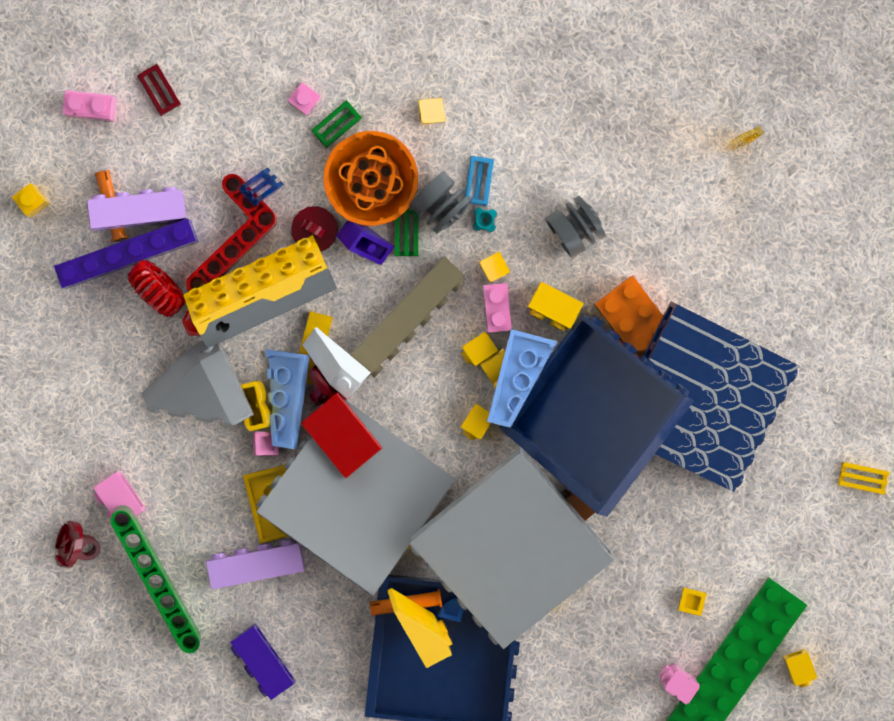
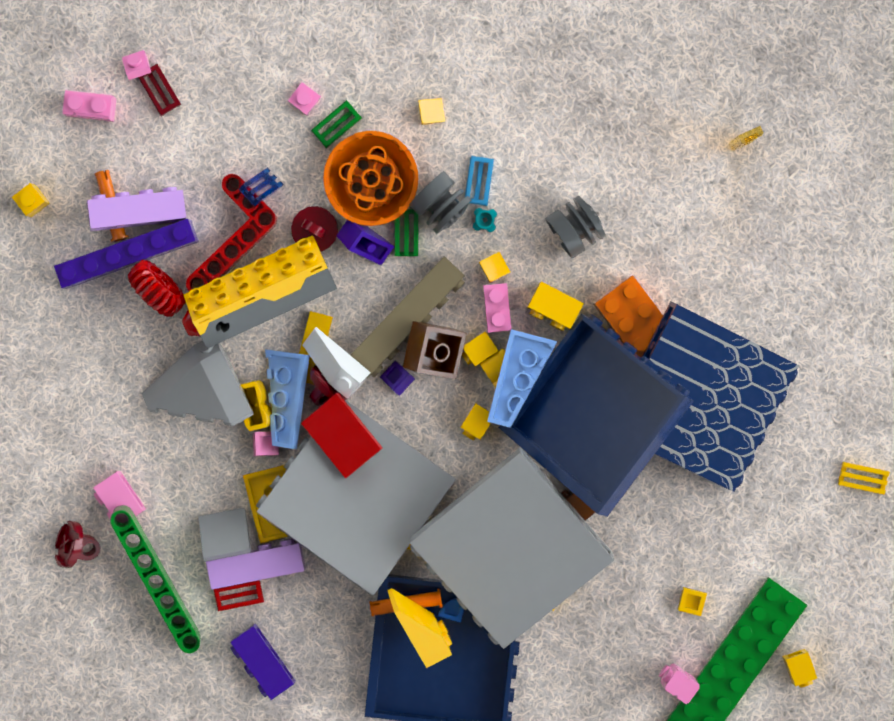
none -> bright pink plate [122,50,151,80]
none -> light grey tile [198,507,251,562]
none -> red tile [213,580,264,611]
none -> dark purple slope [380,360,415,396]
none -> reddish brown brick [402,321,467,379]

